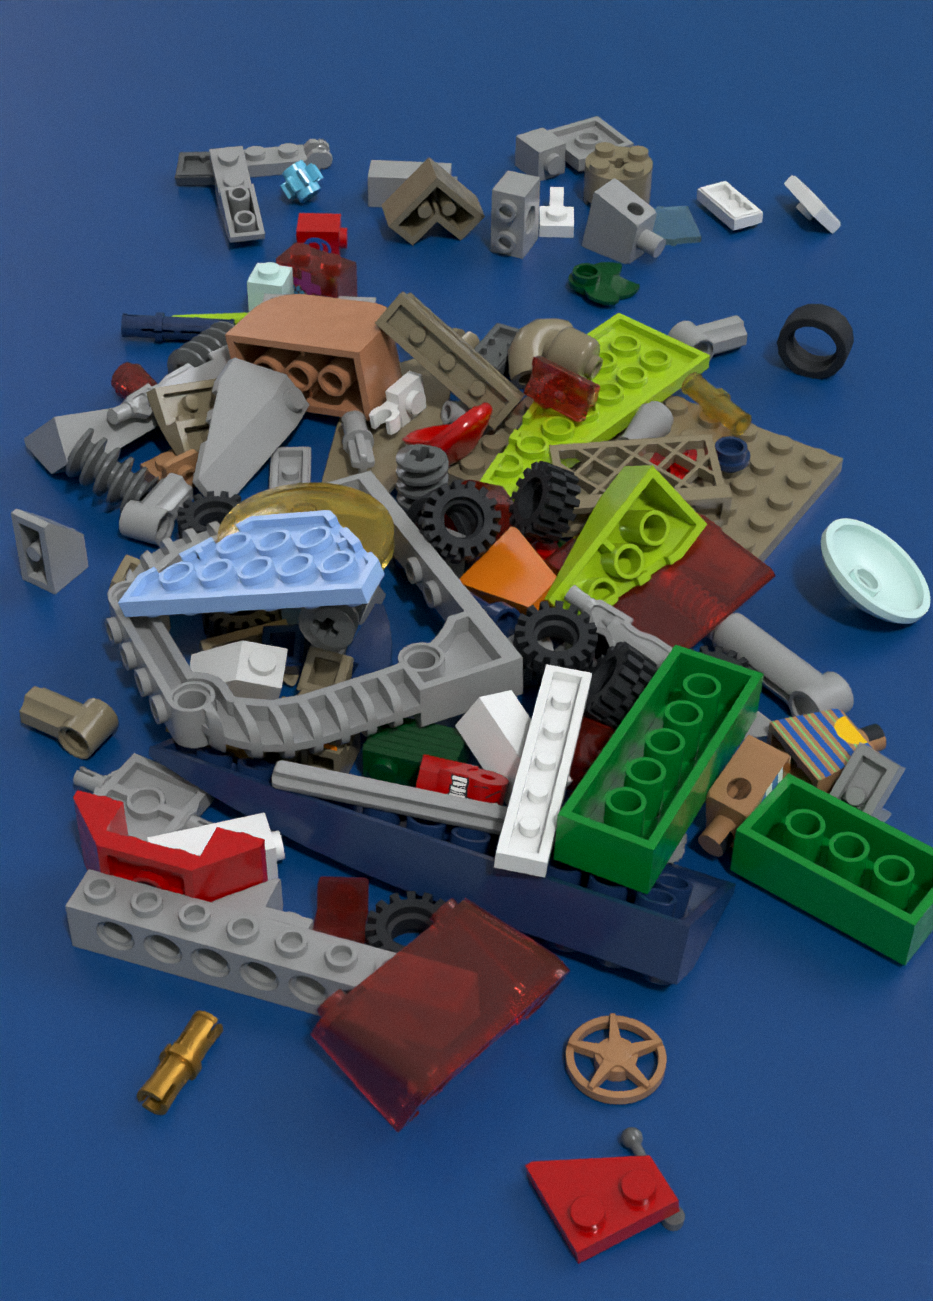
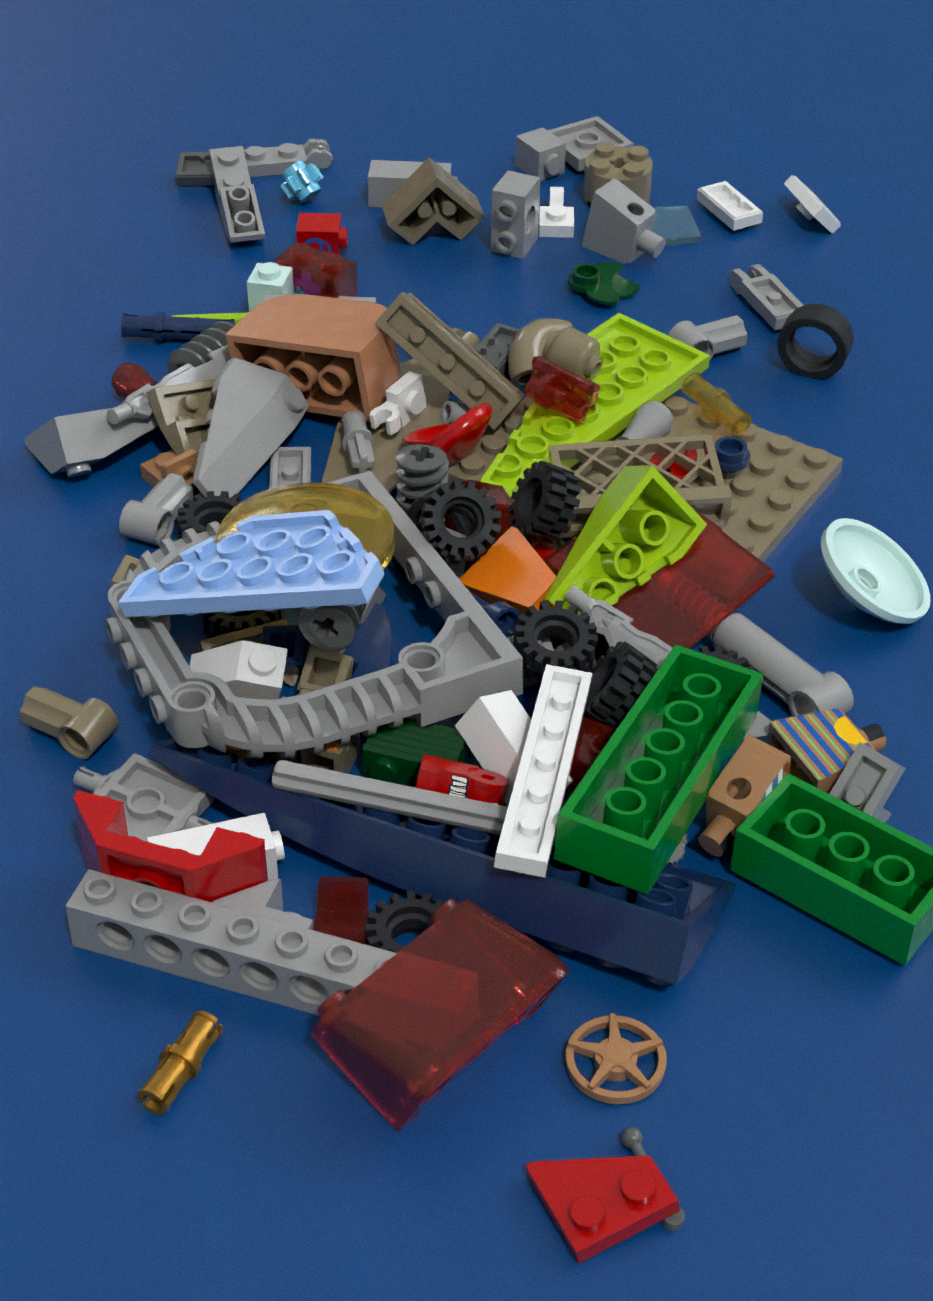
light grey slope [11,508,89,594] -> none
dark grey piece [66,428,159,513] -> none
none -> light grey hinge [729,264,804,330]

